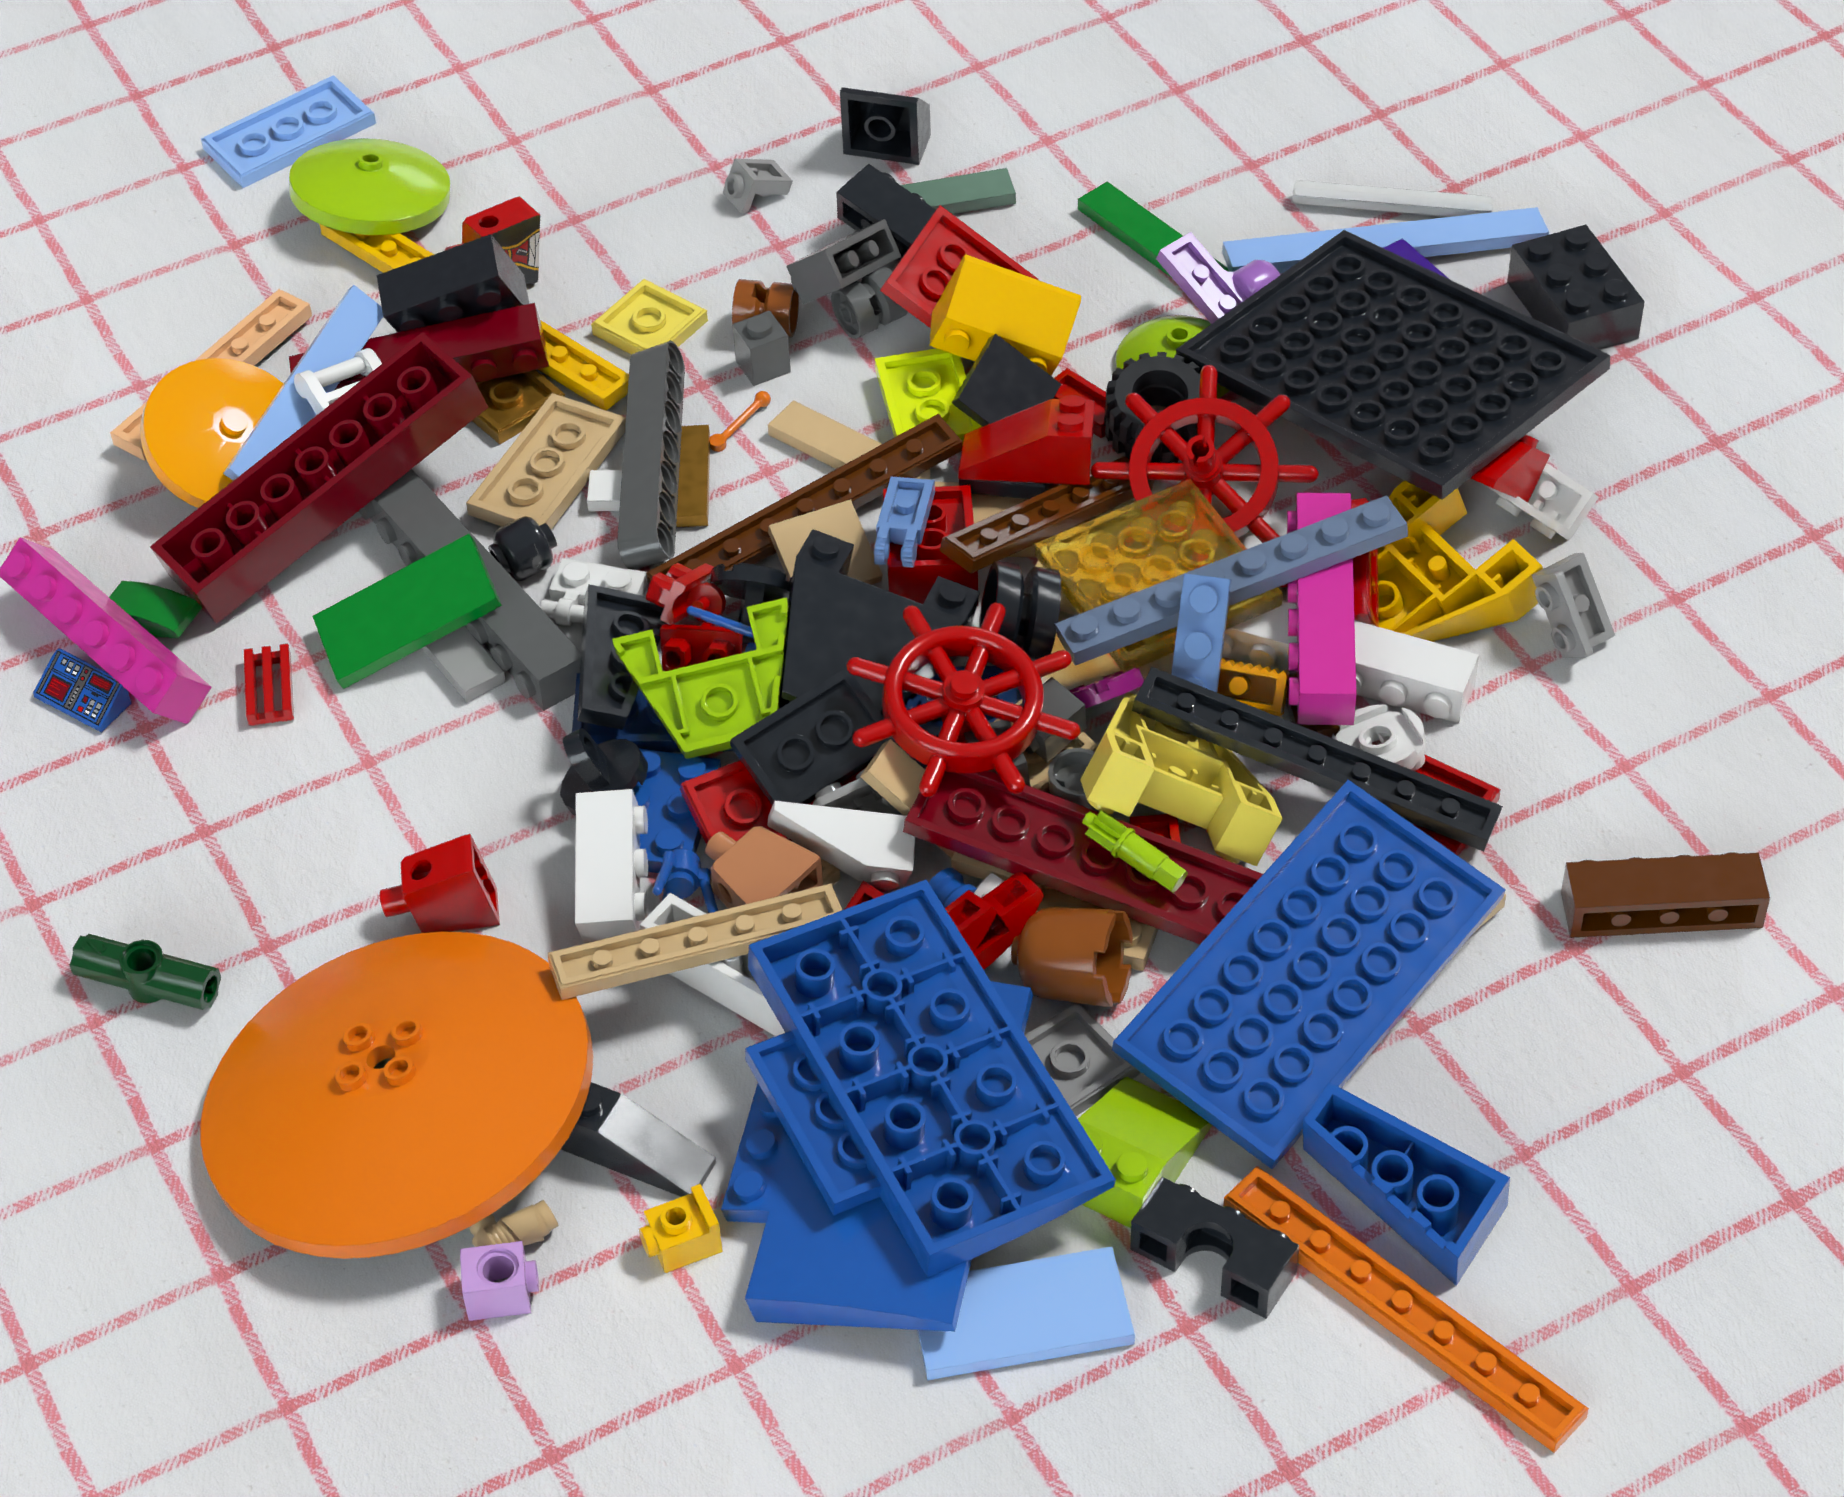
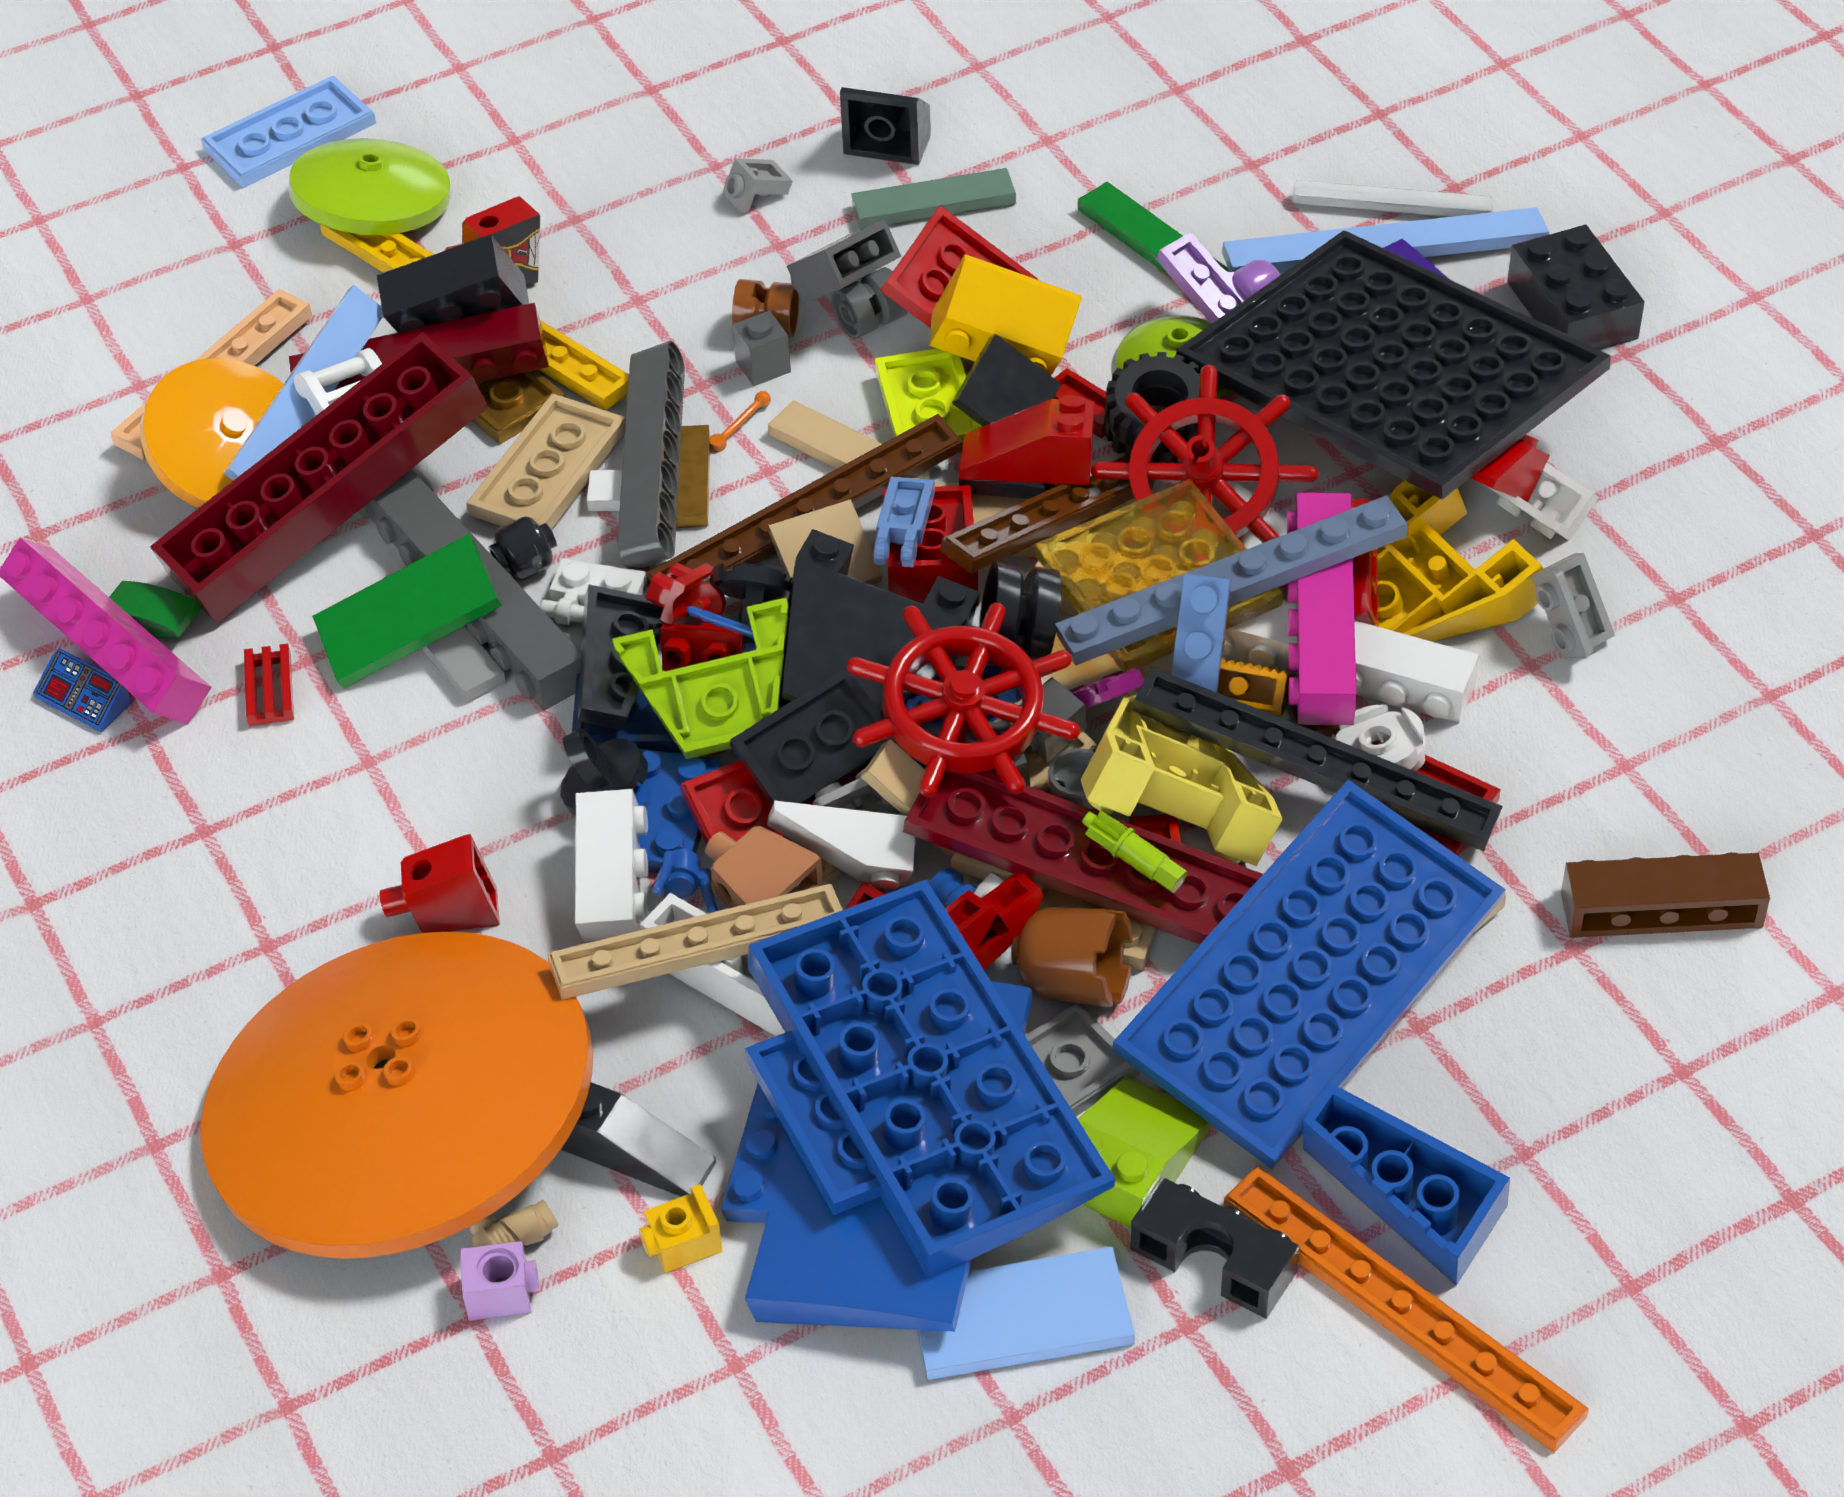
dark green piece [69,934,221,1010] -> none
light yellow tile [591,279,708,355] -> none
black brick [836,164,936,261] -> none

